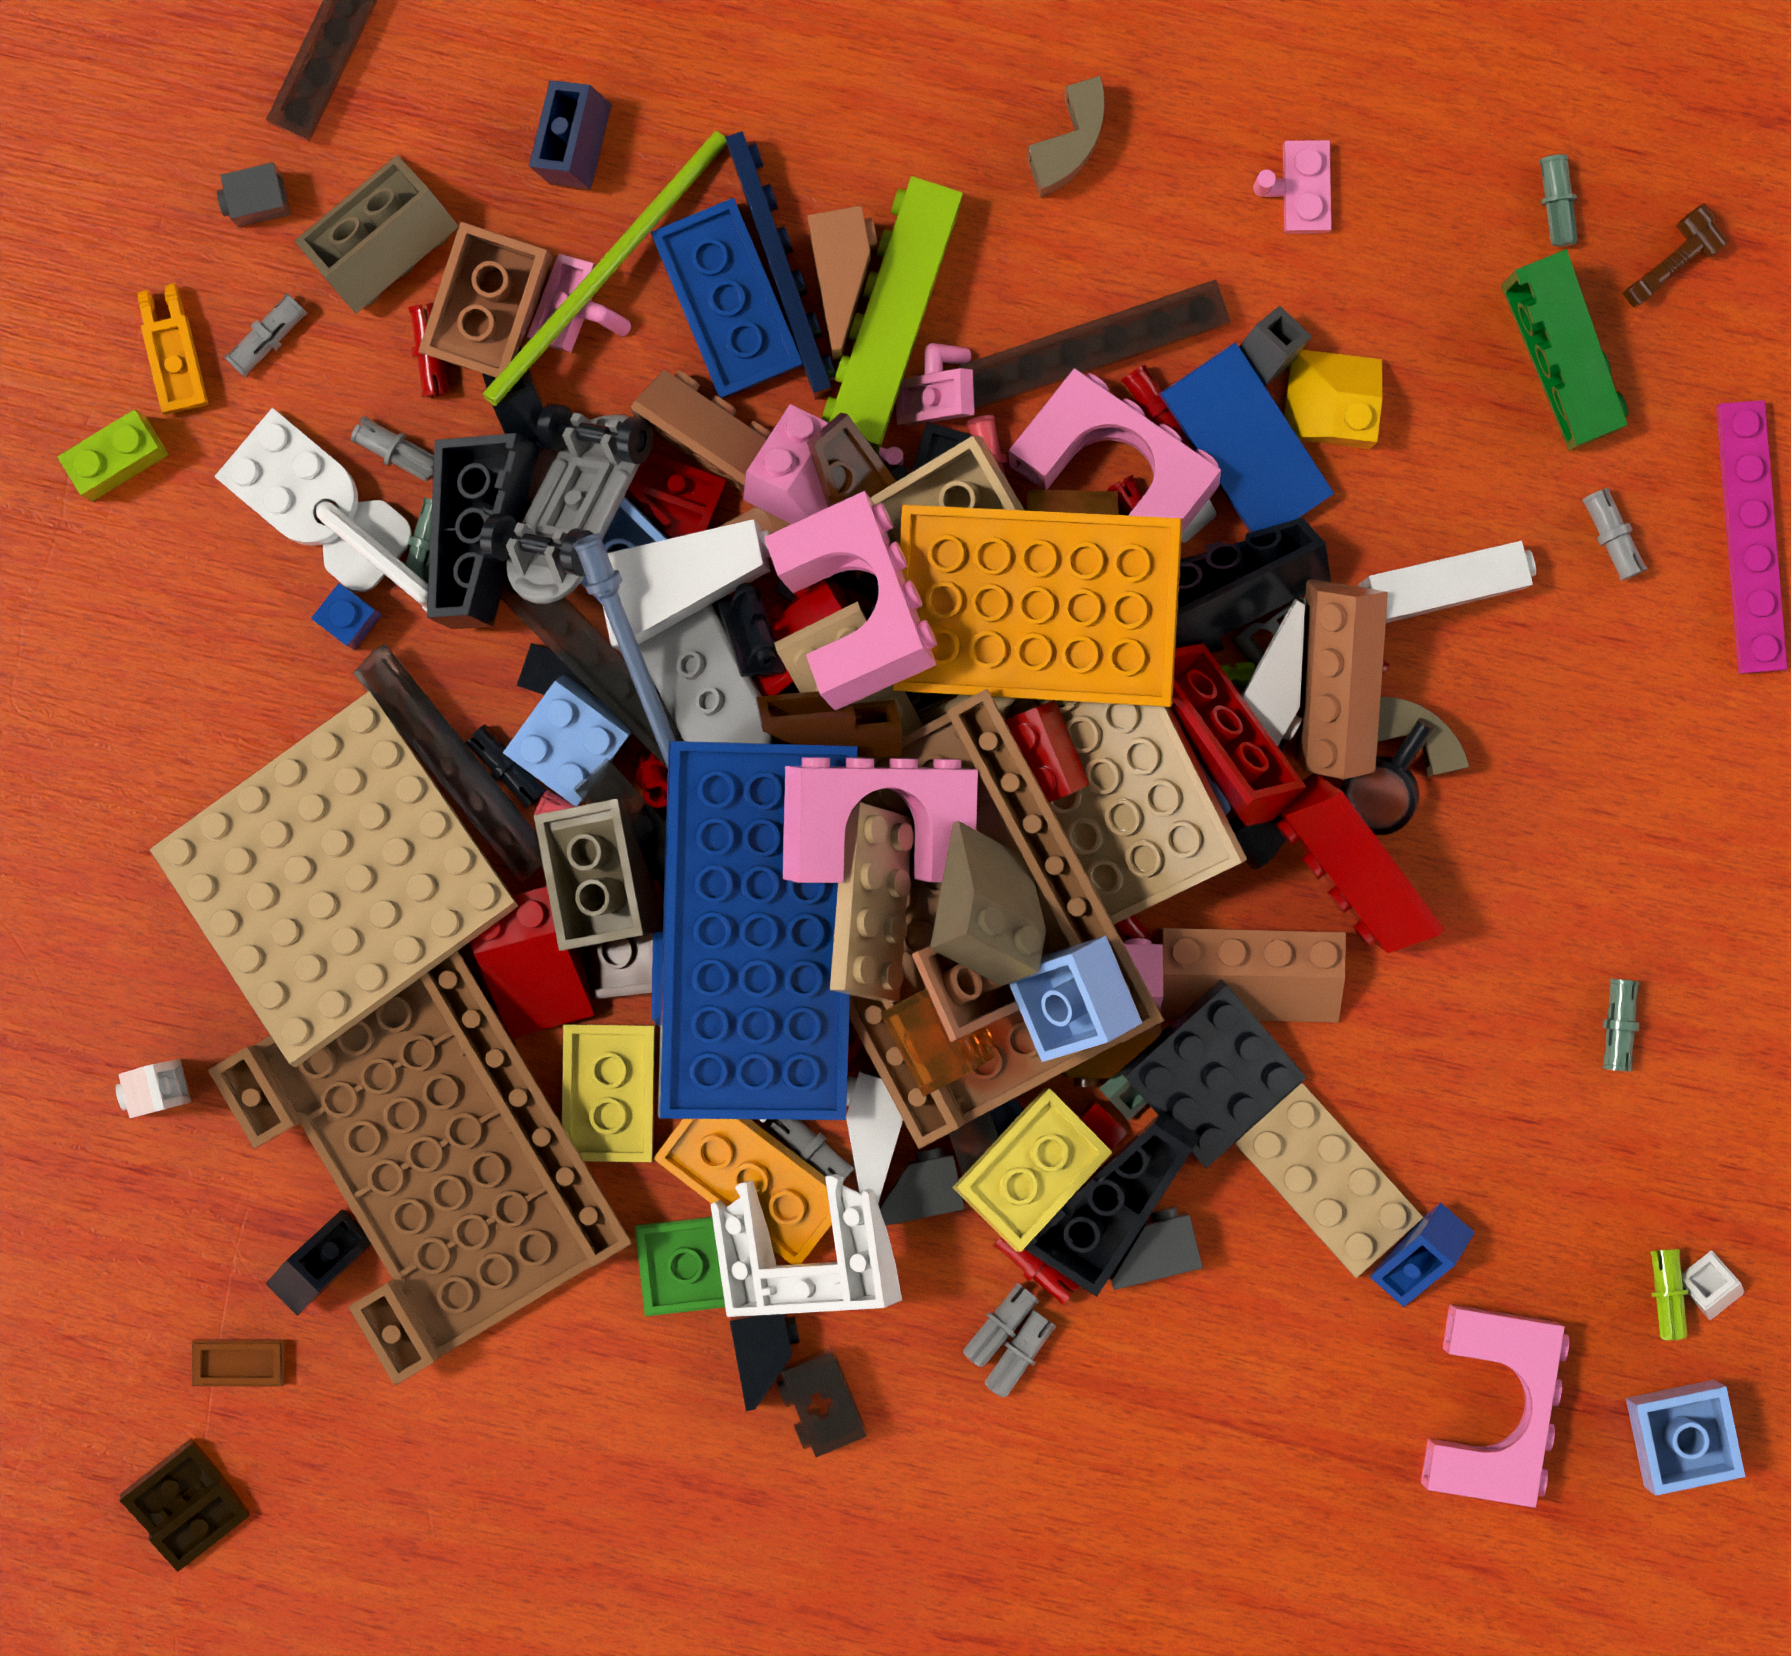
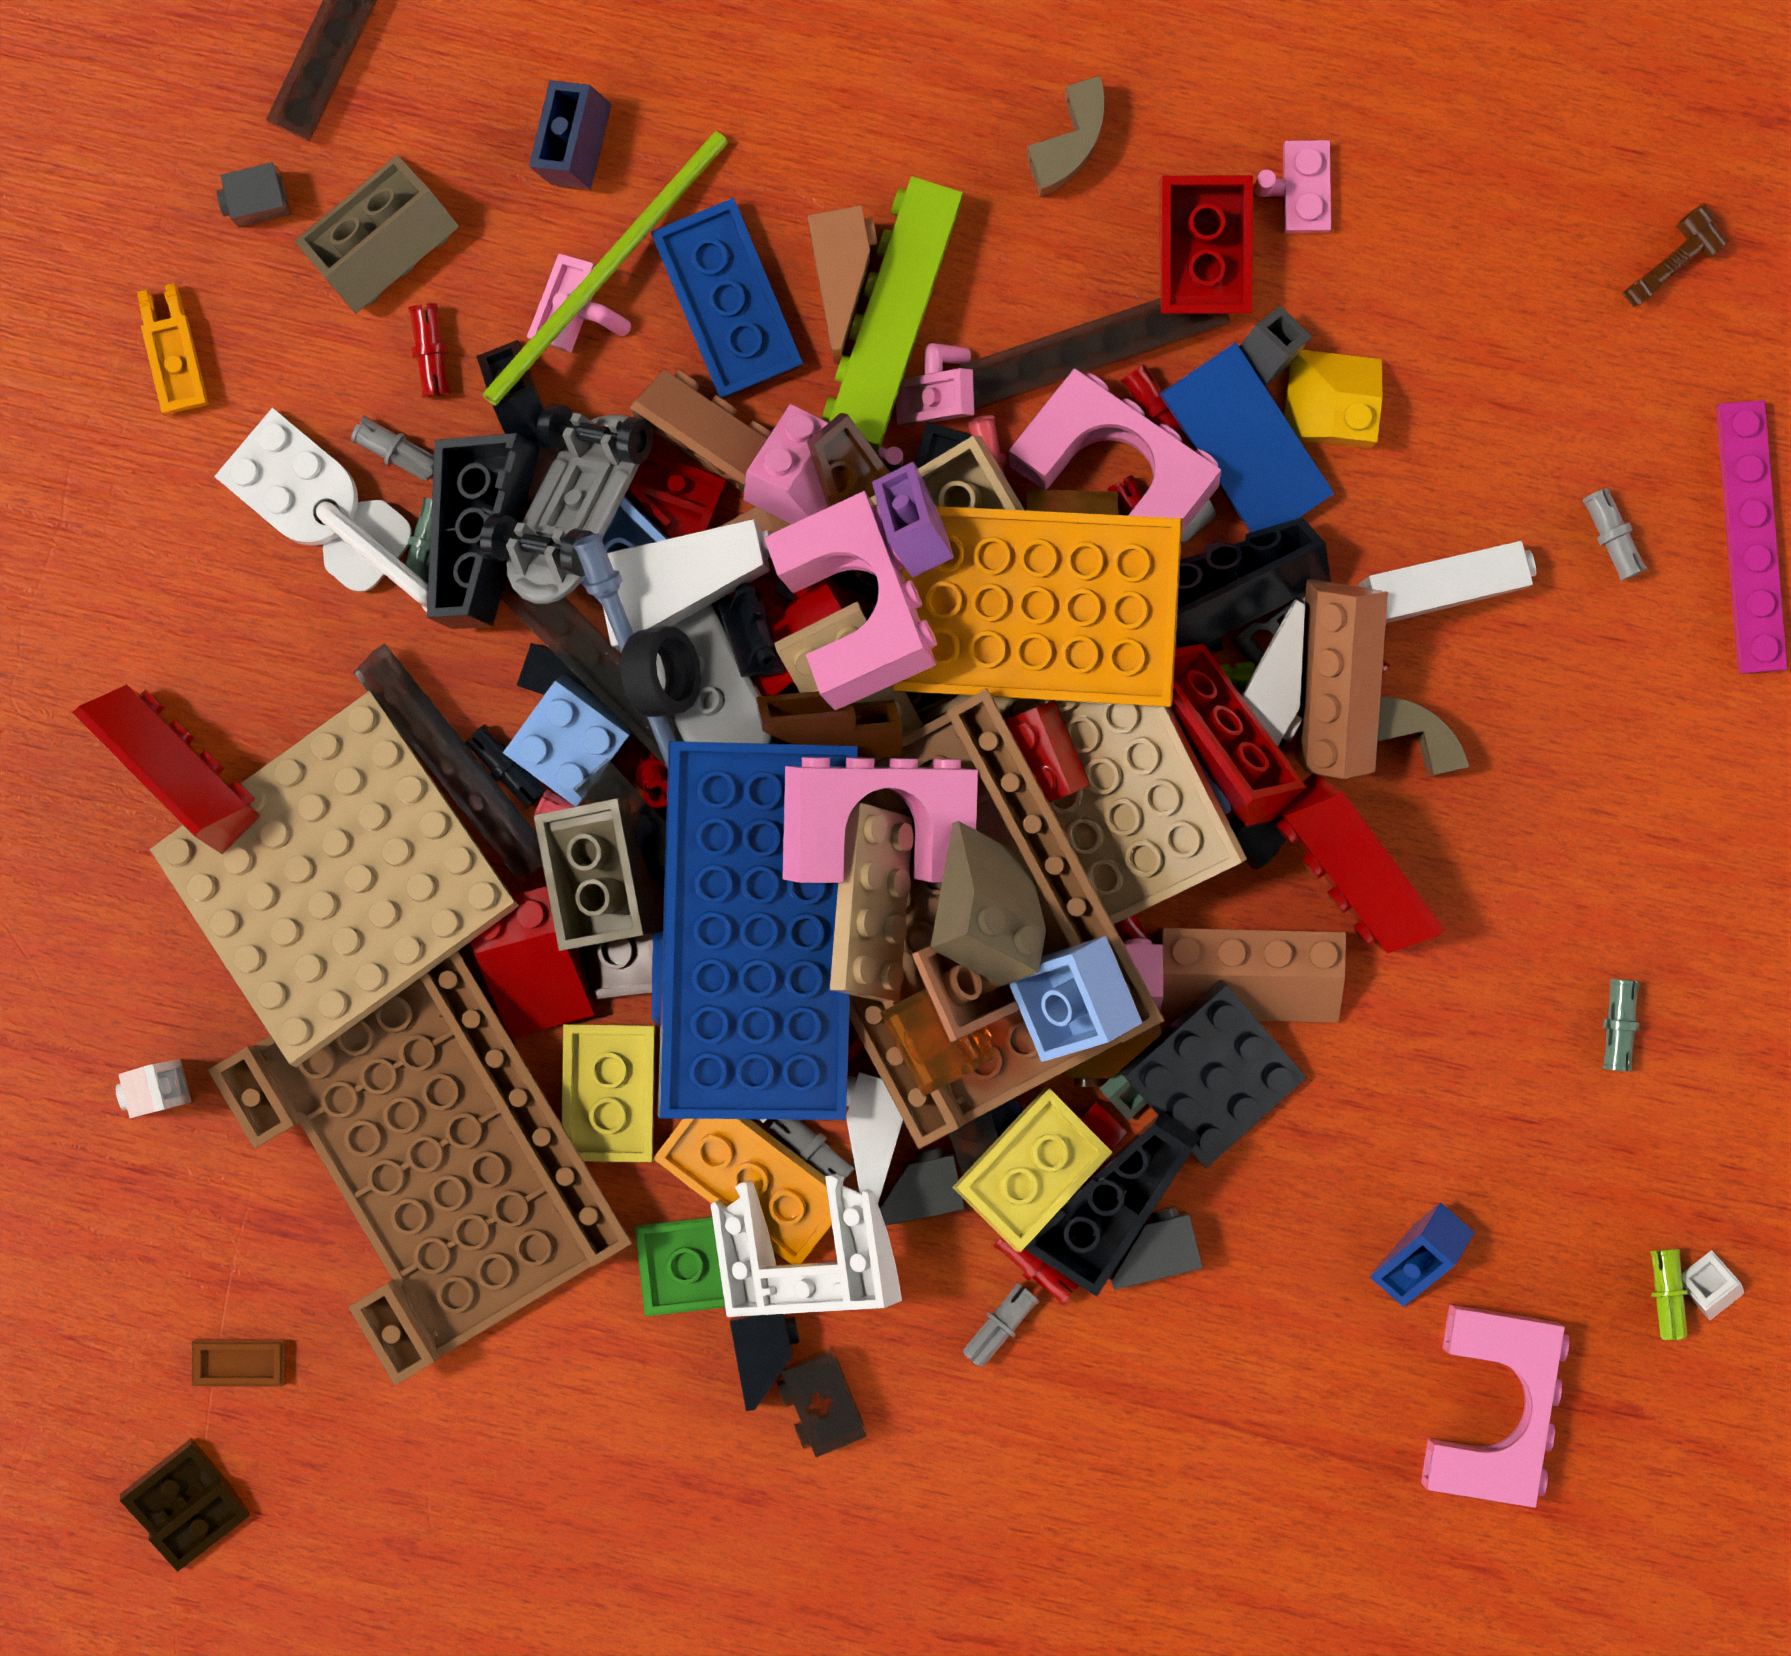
lime brick [57,409,169,502] -> none
light grey pin [224,293,308,378] -> none
black slope [266,1209,371,1316] -> none
blue brick [311,583,382,650] -> none
nougat slope [418,222,553,378] -> none
dark blue plate [726,131,836,399] -> none
light grey axle [985,1310,1057,1397] -> none
tan plate [1234,1082,1424,1278] -> none
piece [1340,718,1434,835] -> none
green wedge [1501,249,1629,451] -> none
sand green axle [1539,154,1578,247] -> none
light blue brick [1626,1380,1745,1496] -> none
none -> red slope [72,685,261,854]
none -> black tyre [620,626,701,717]
none -> medium lavender slope [872,462,954,578]
none -> red slope [1159,175,1253,314]

